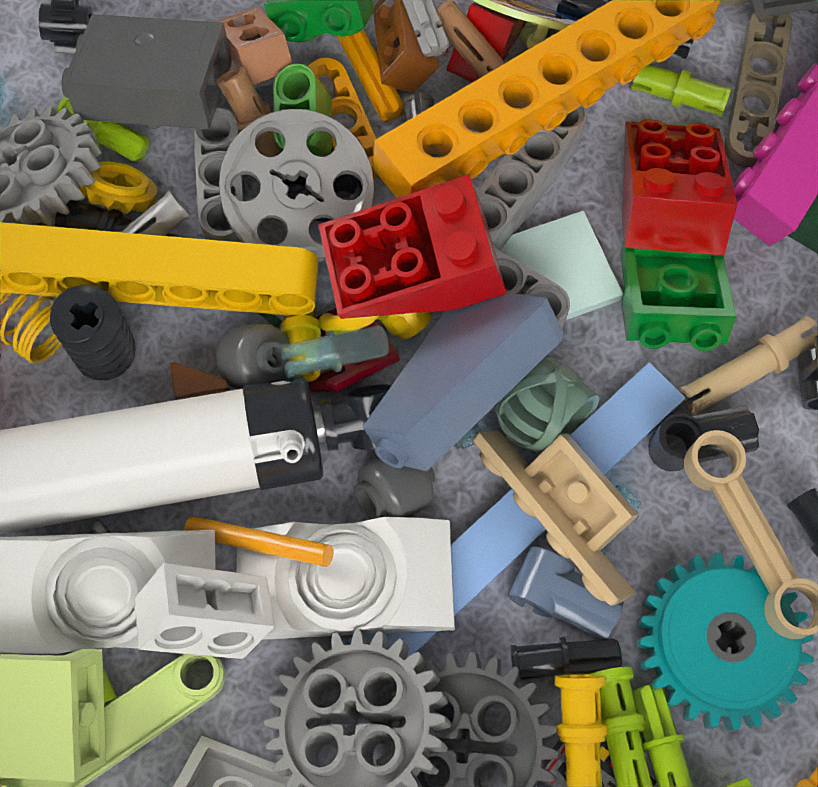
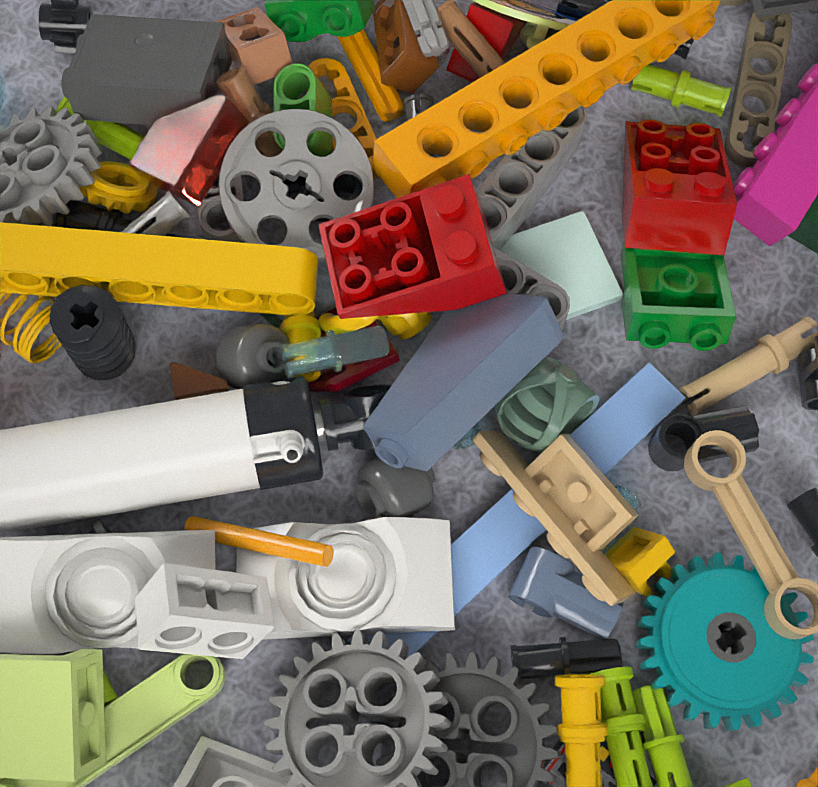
none -> clear red slope [129,94,249,207]
none -> yellow tile [604,526,675,597]

